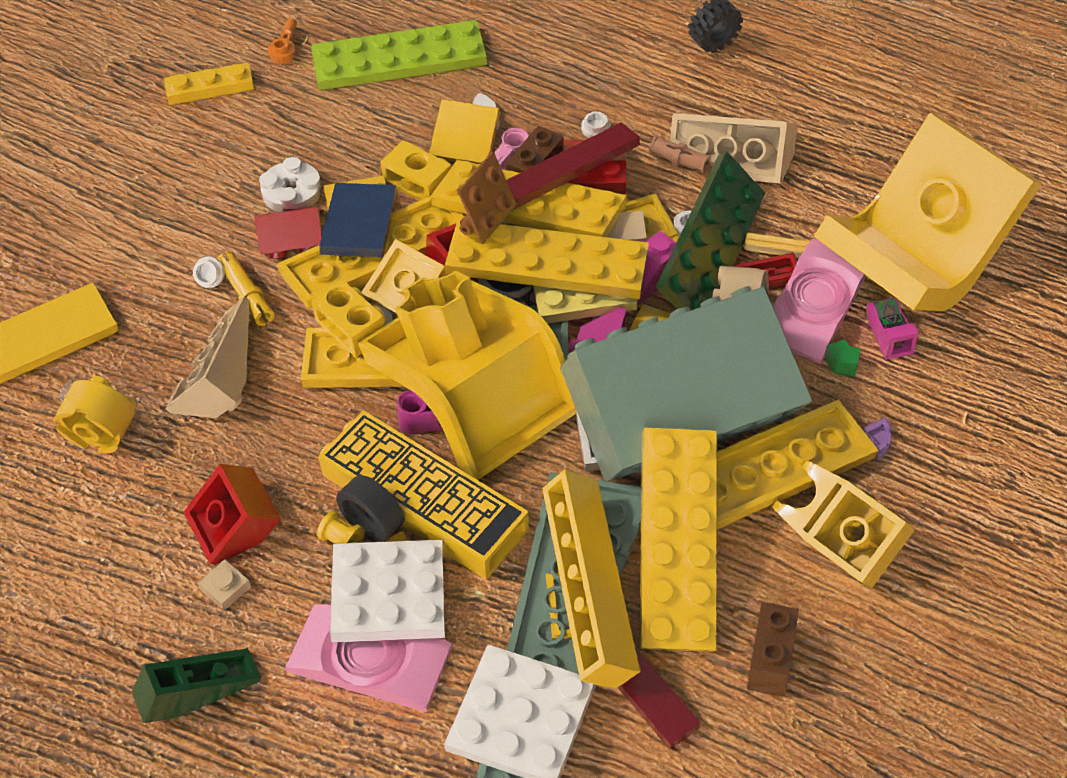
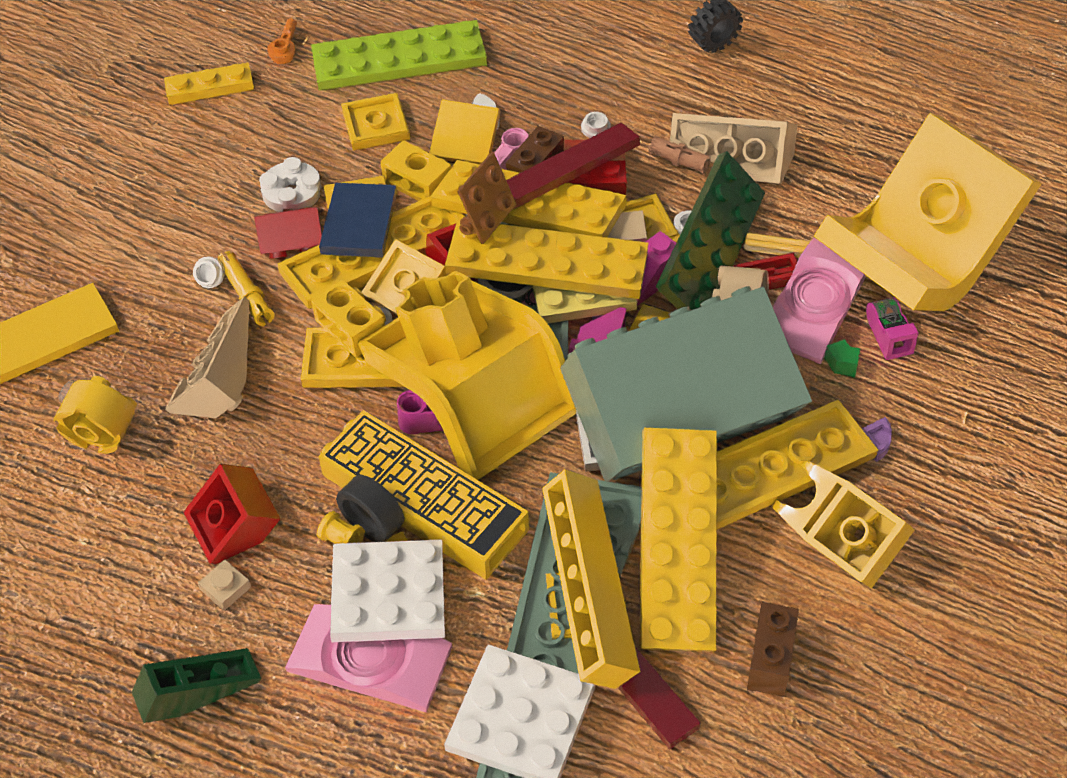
none -> yellow tile [341,93,410,151]

